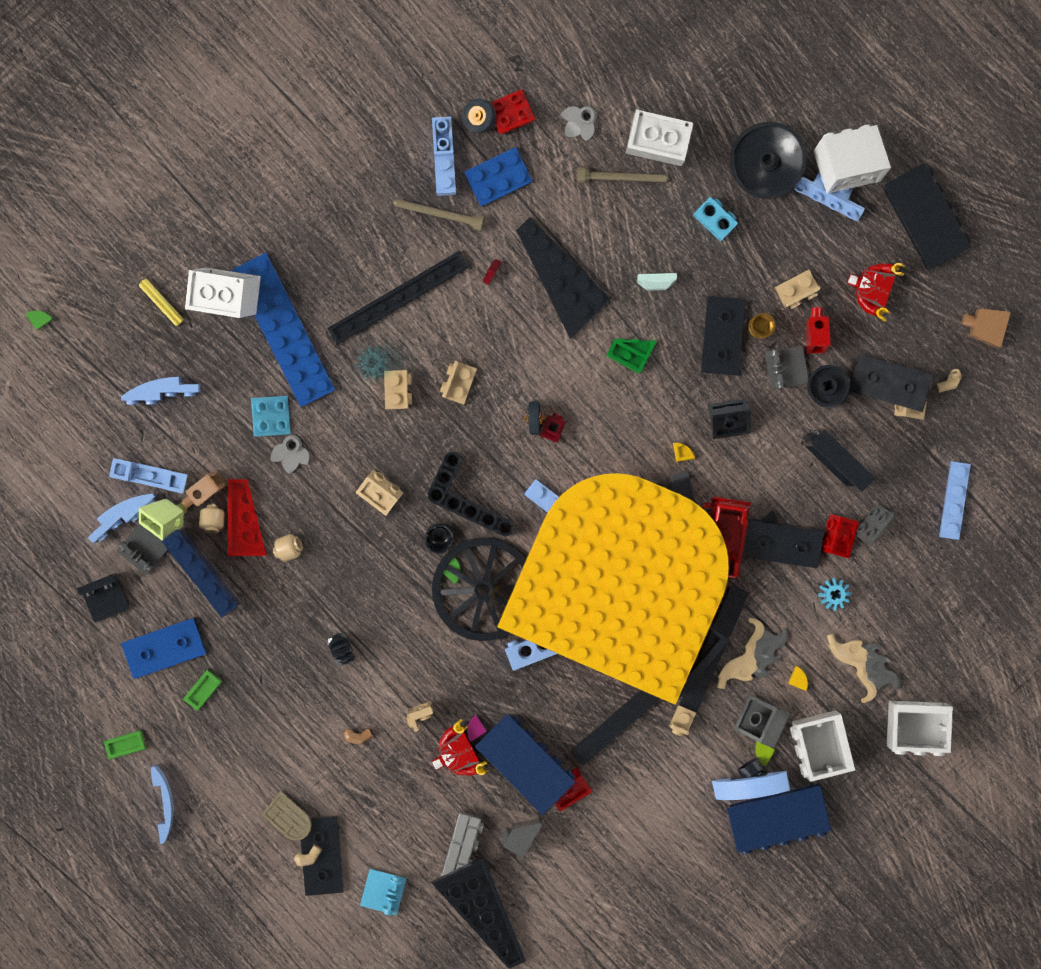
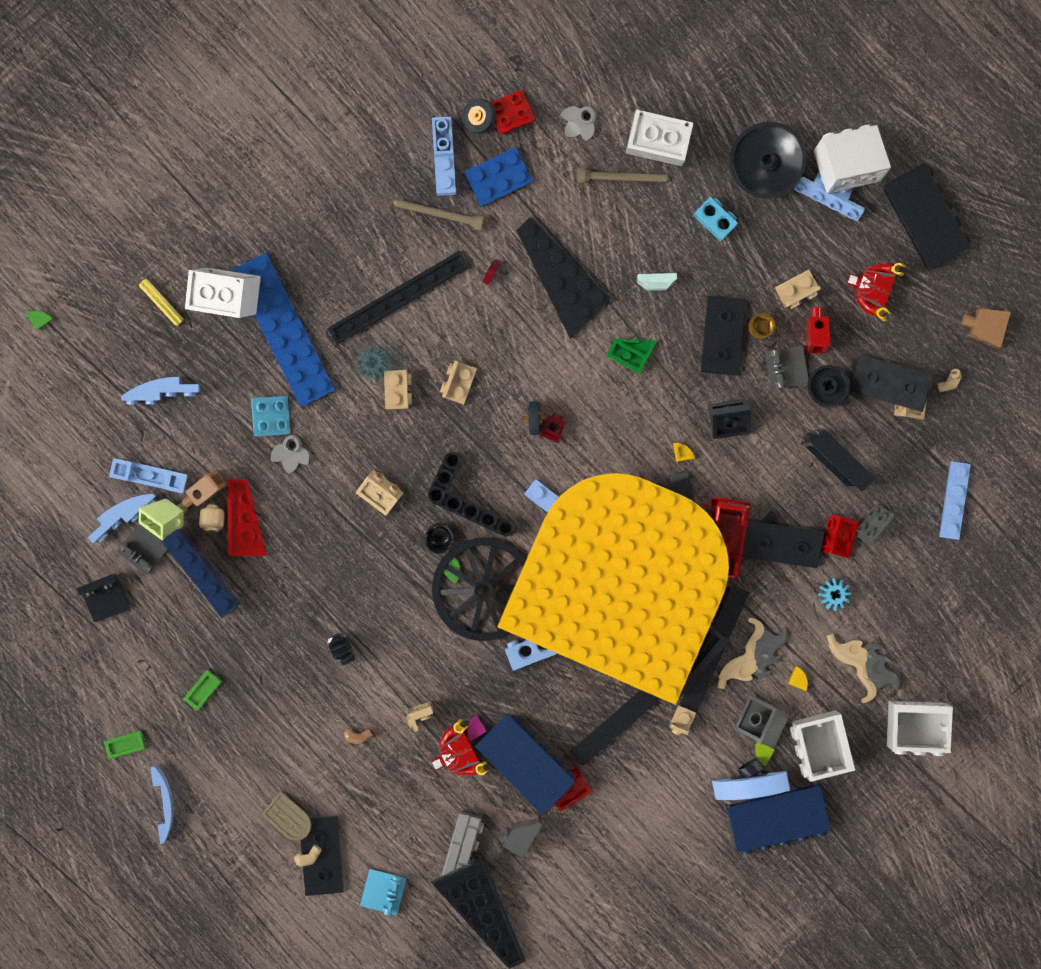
blue plate [121,618,207,679] -> none
tan head [273,534,303,562] -> none

